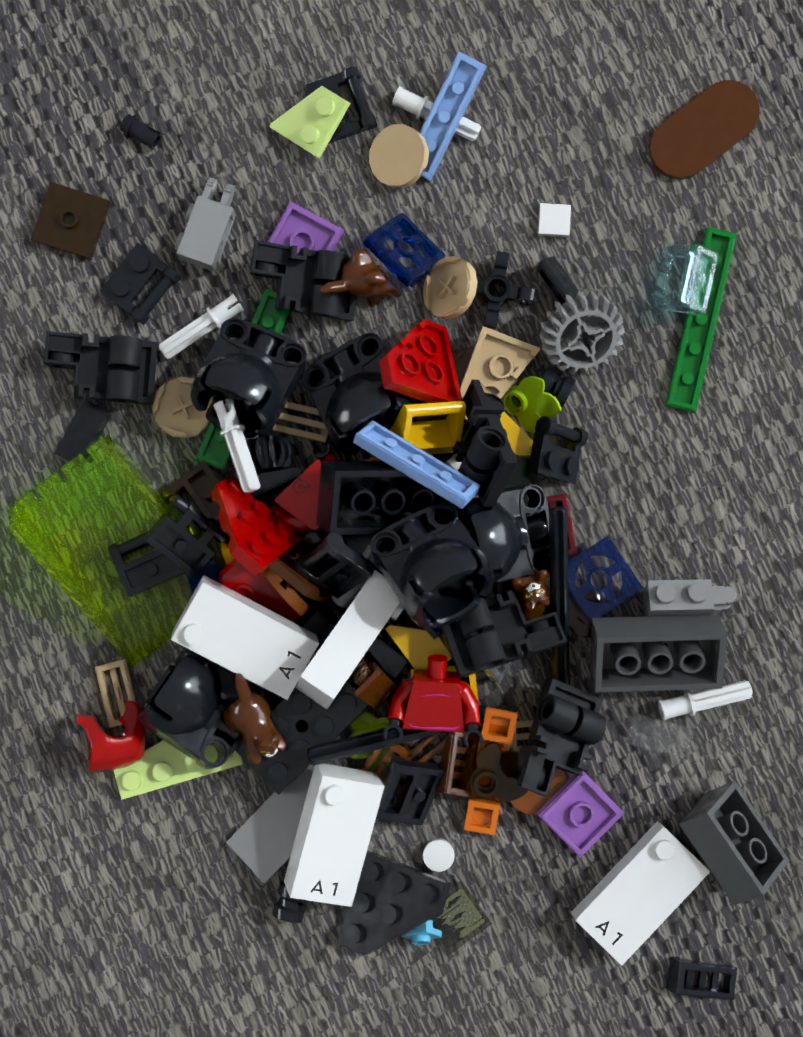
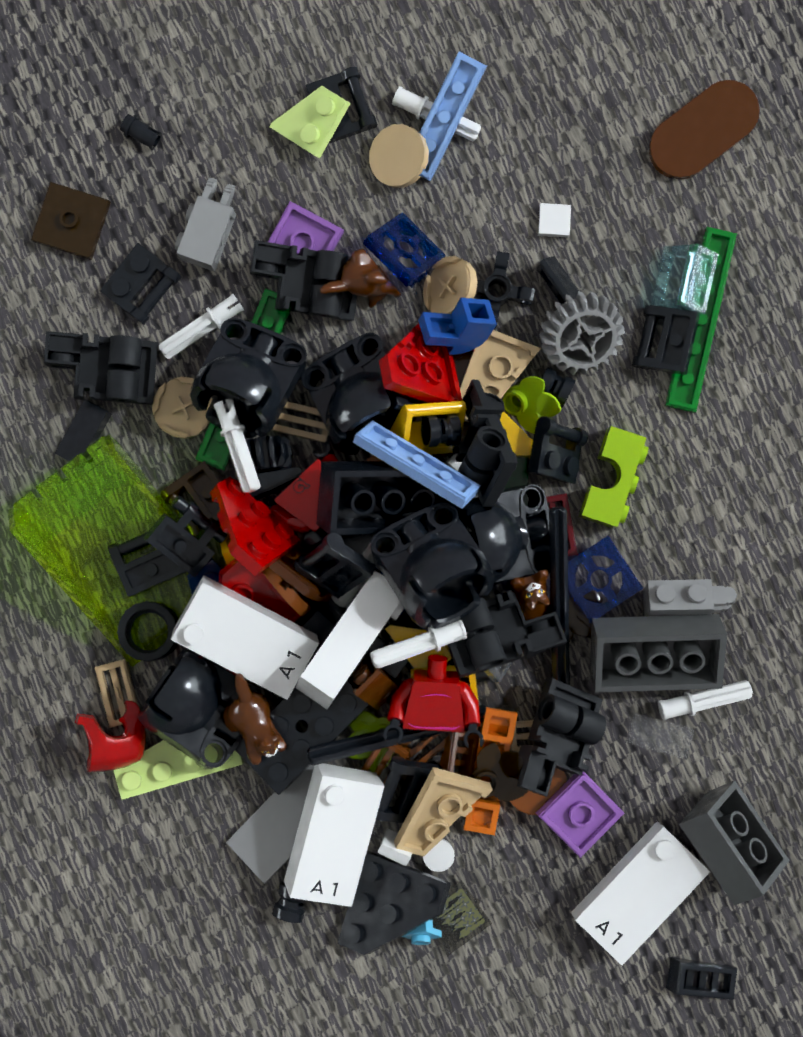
none -> black tyre [117,601,179,662]
none -> white axle [370,619,467,668]
none -> white tile [378,828,412,866]
none -> tan wing [394,767,493,856]
none -> blue brick [418,298,497,355]
none -> black wheel [421,414,462,448]
none -> lime arch [578,426,649,529]
none -> black plate [632,305,700,375]

